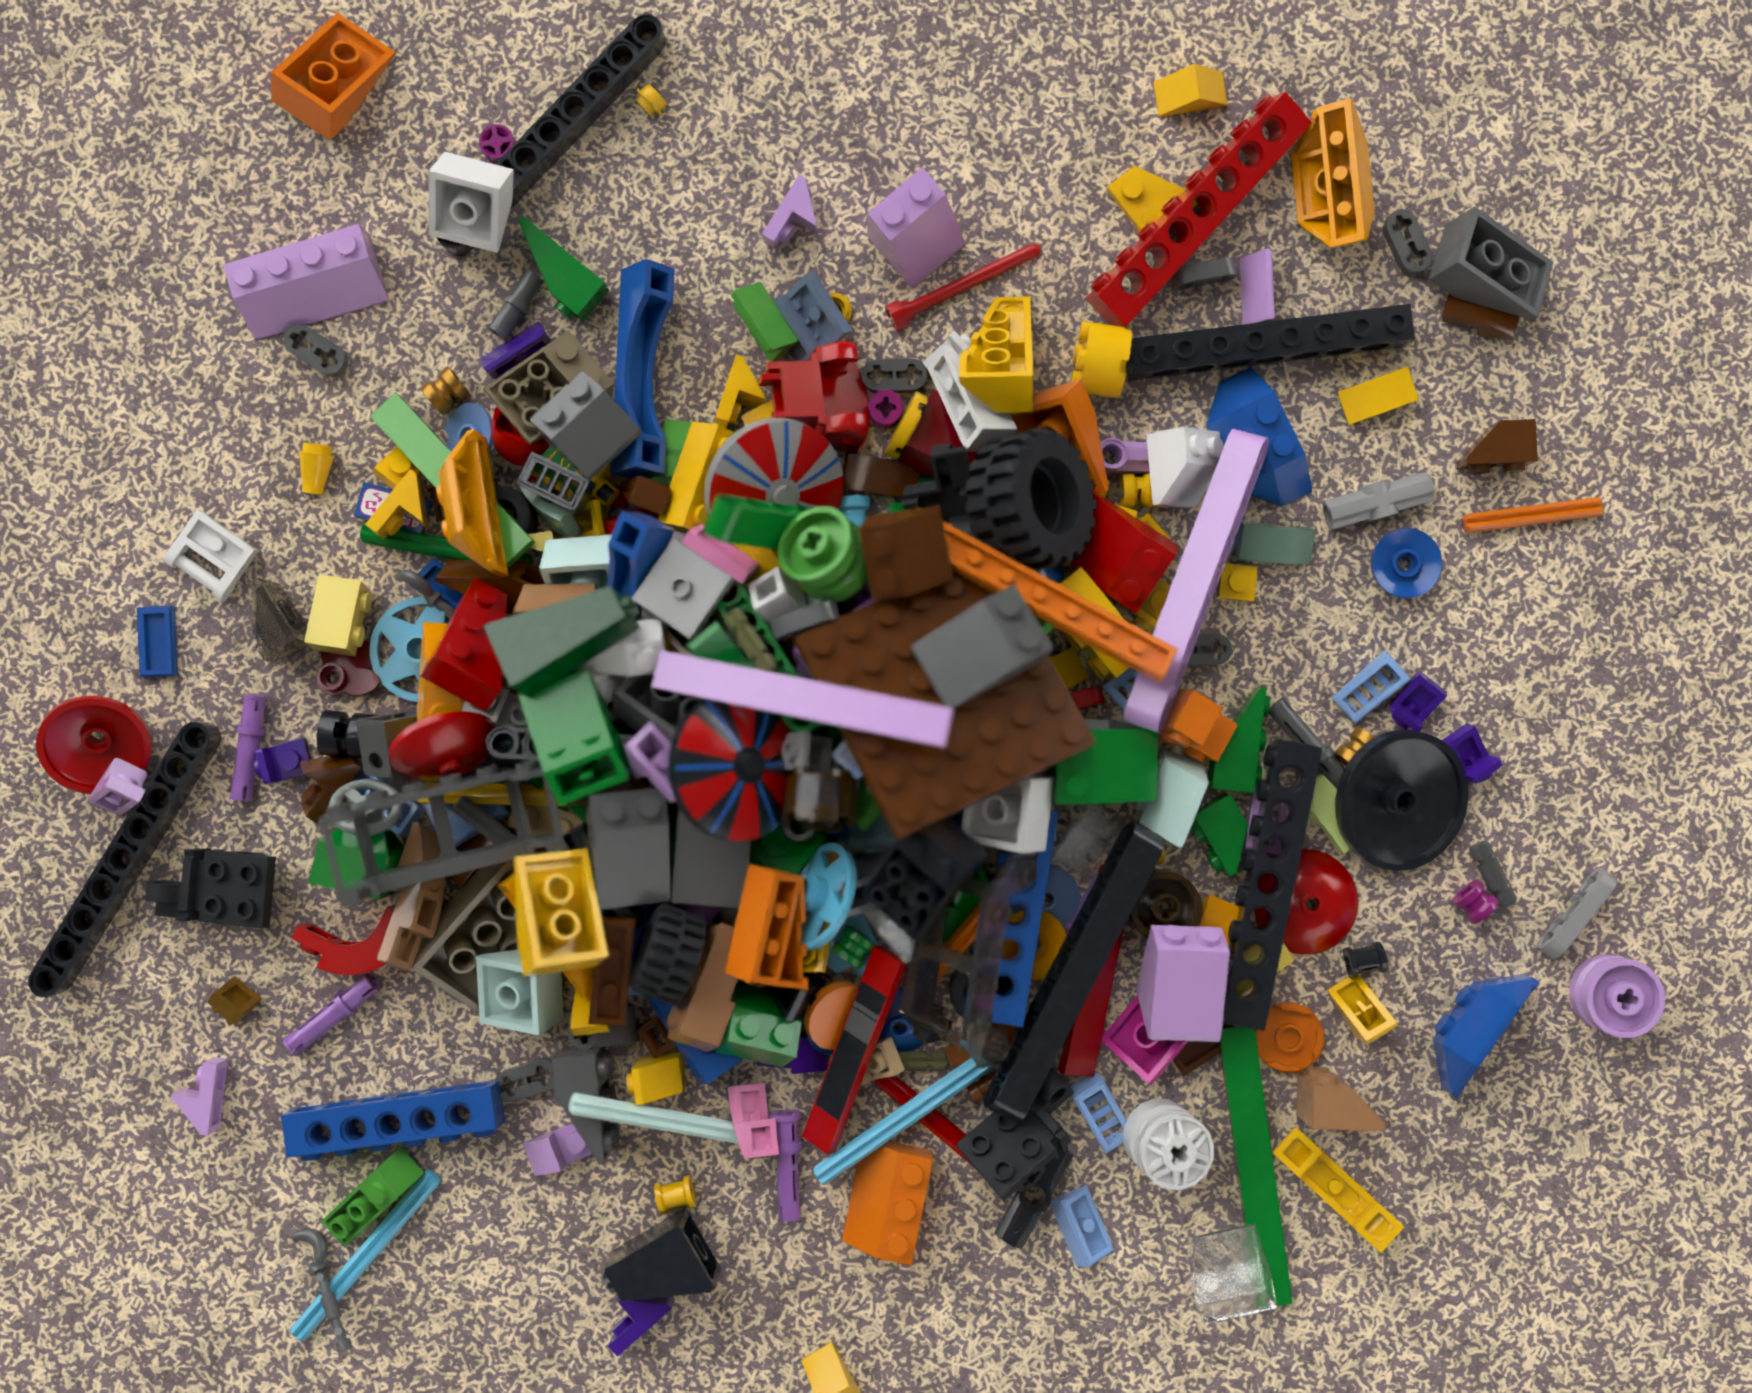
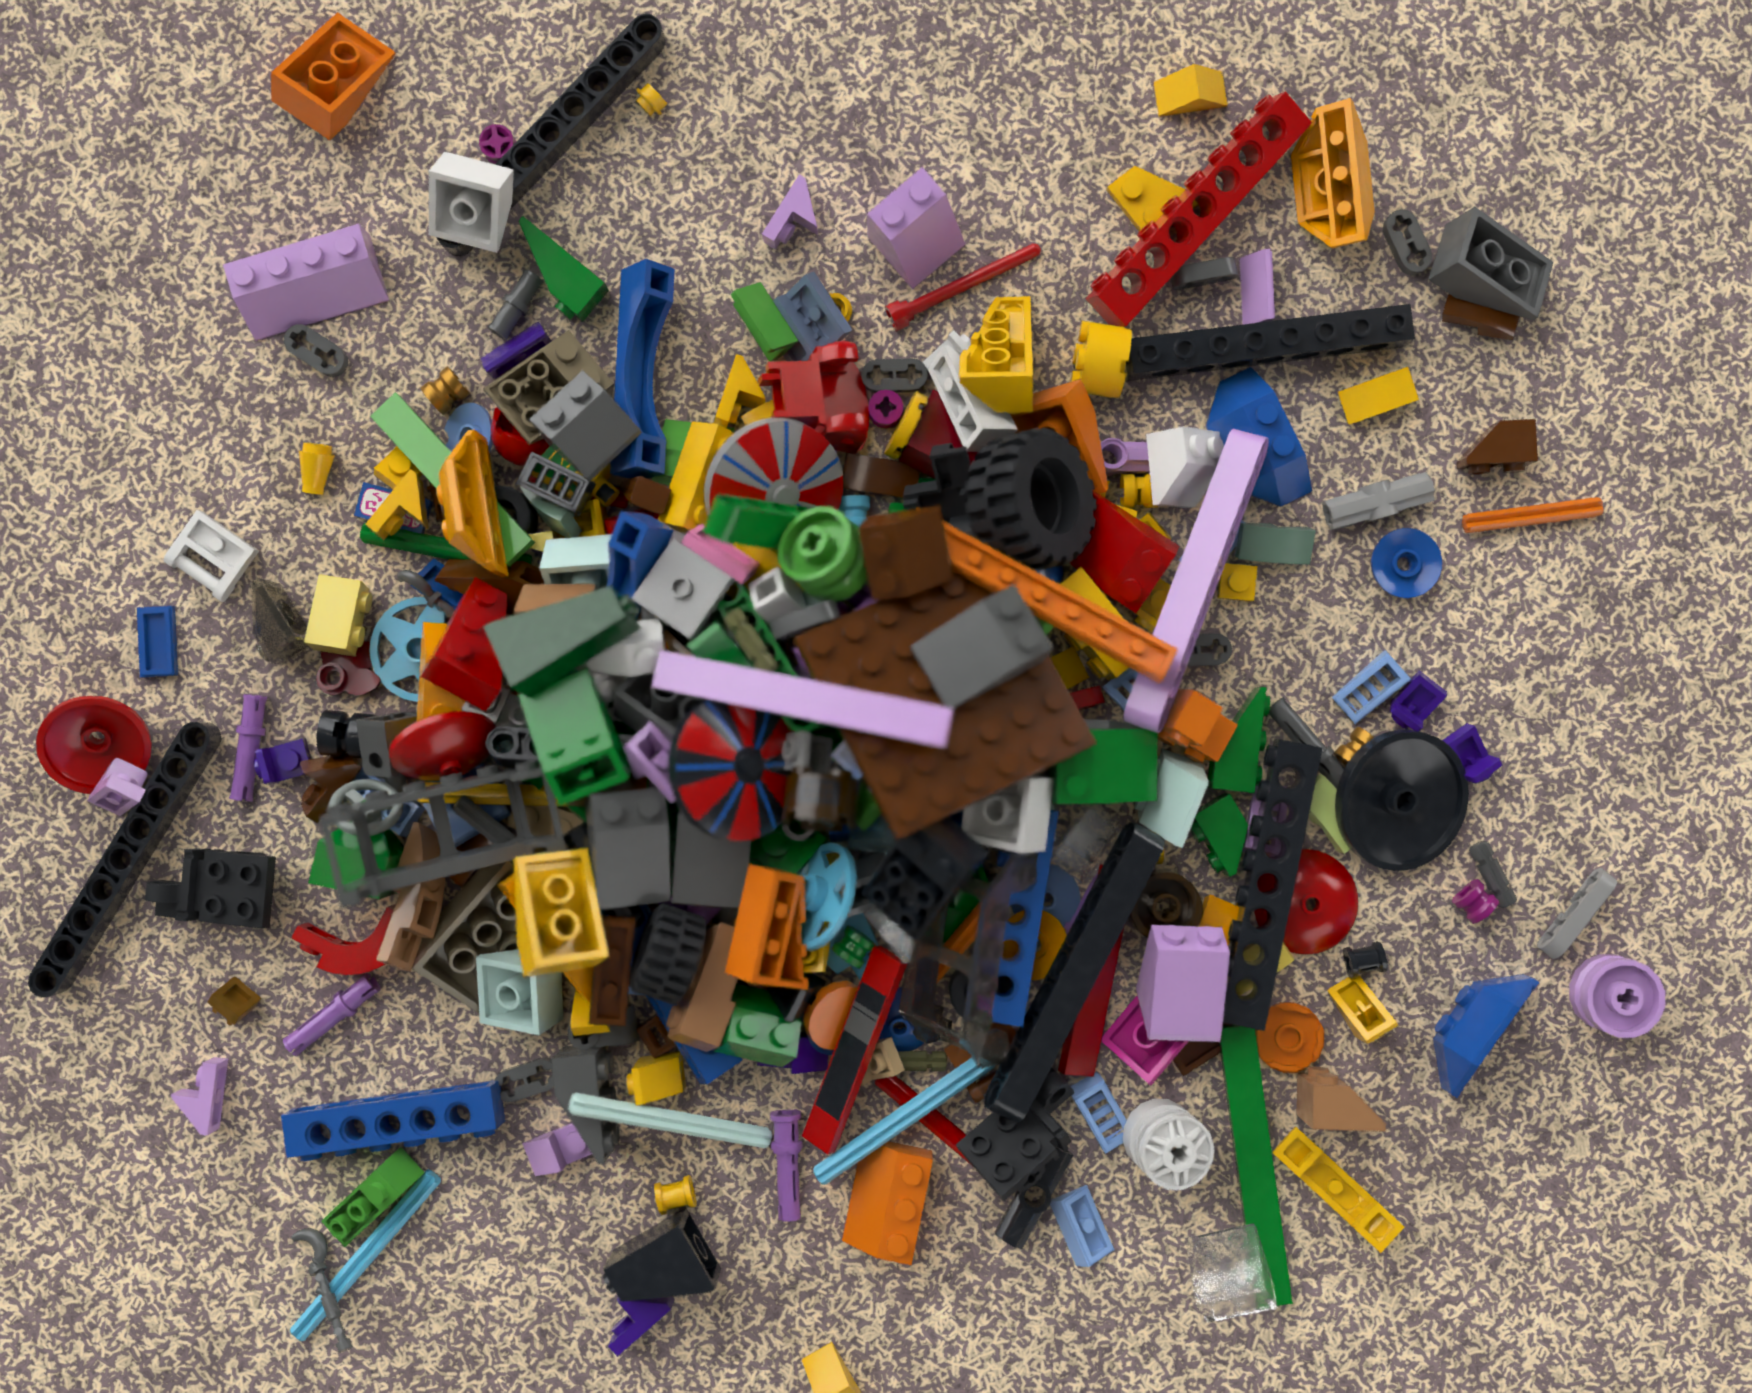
bright pink slope [727,1083,779,1159] -> none

